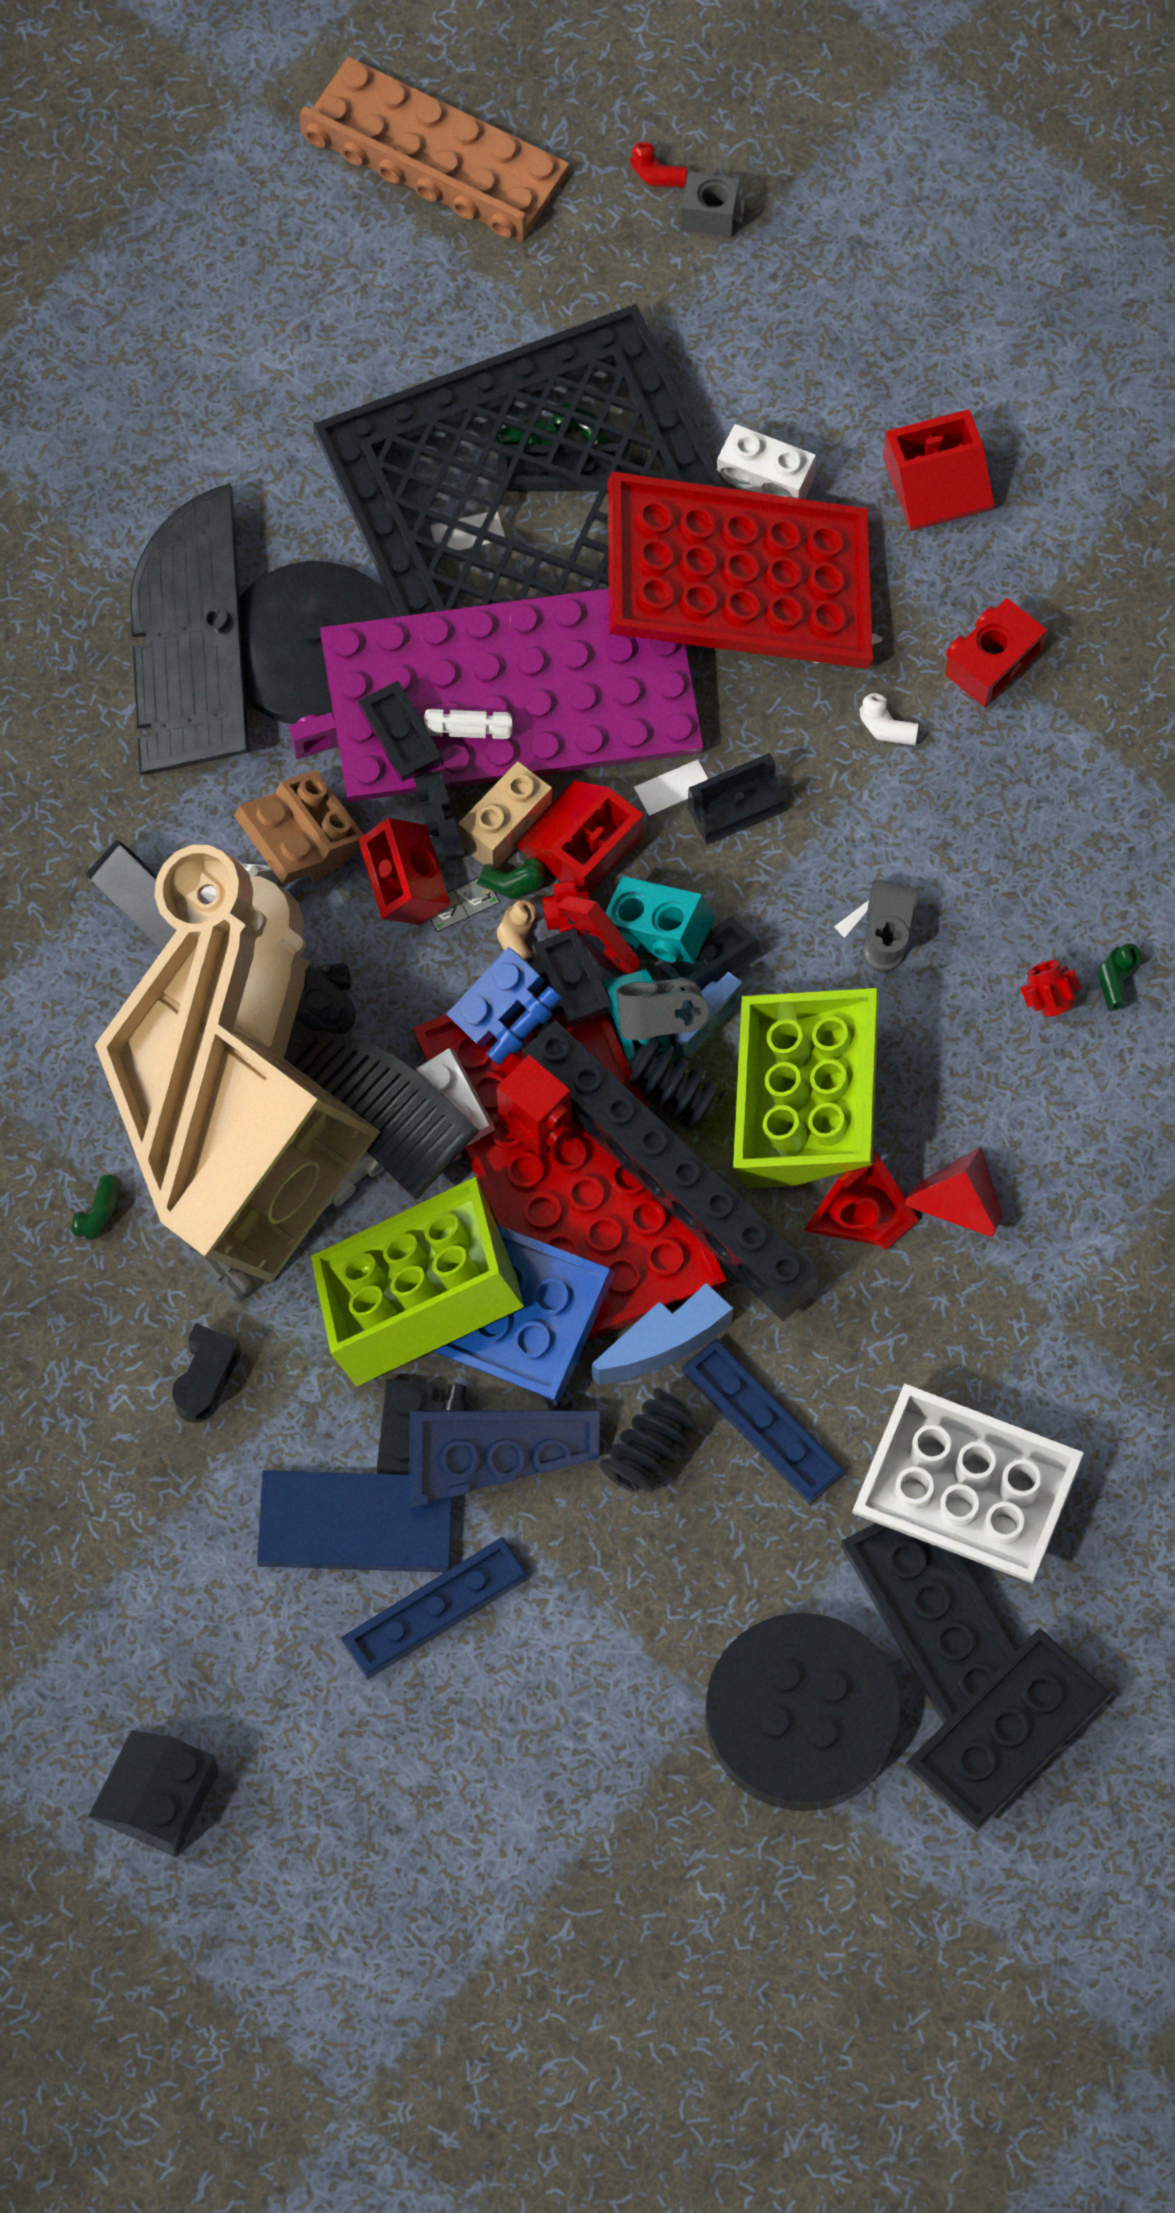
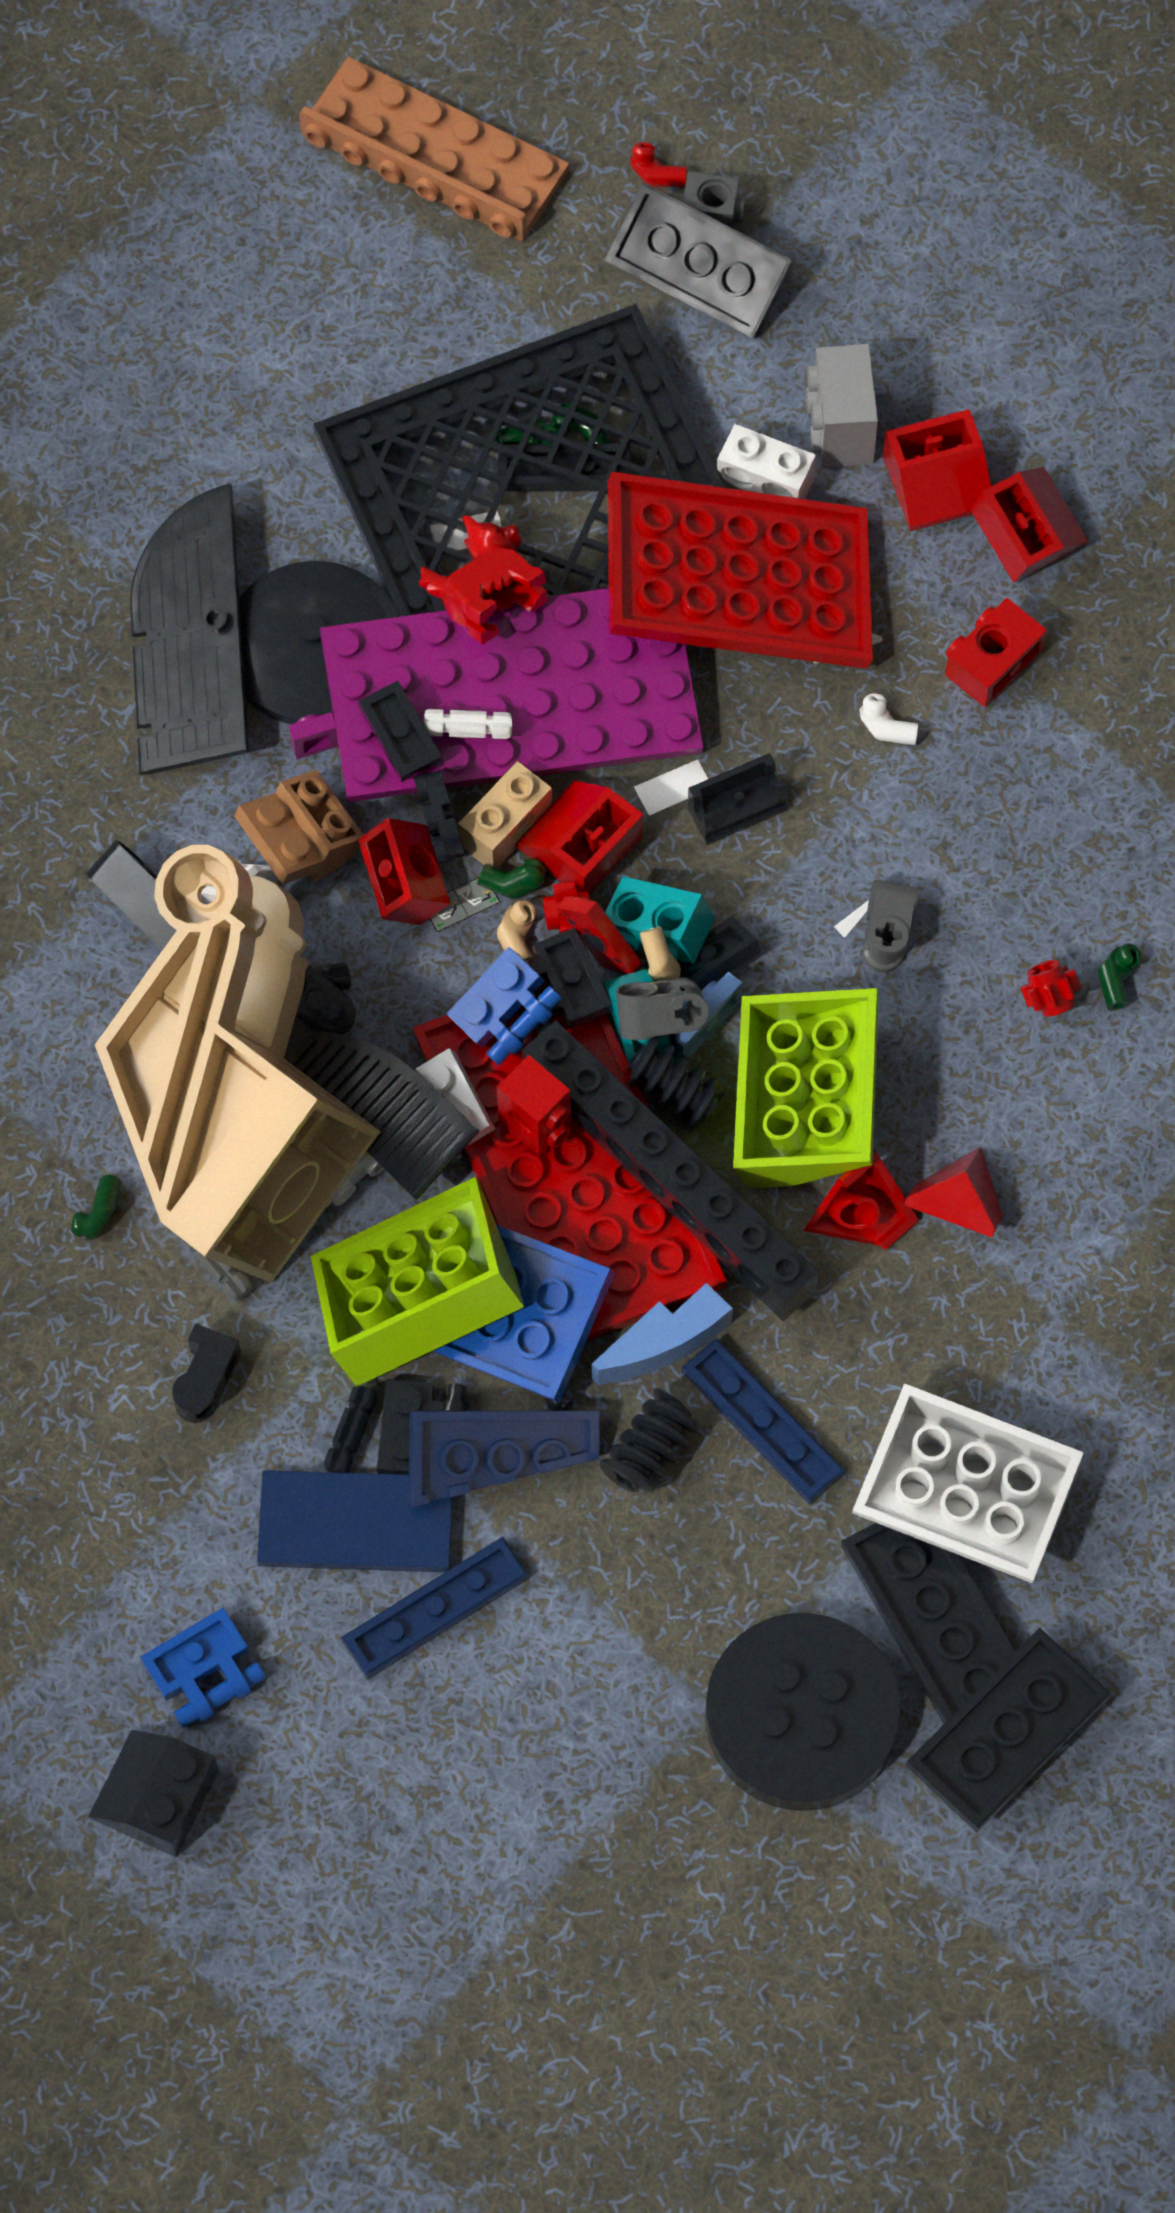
none -> blue plate [140,1608,266,1729]
none -> black axle [324,1385,377,1473]
none -> red animal [419,515,547,645]
none -> tile [605,182,795,339]
none -> tan arm [639,926,681,982]
none -> light grey brick [805,344,878,468]
none -> red slope [969,467,1089,583]

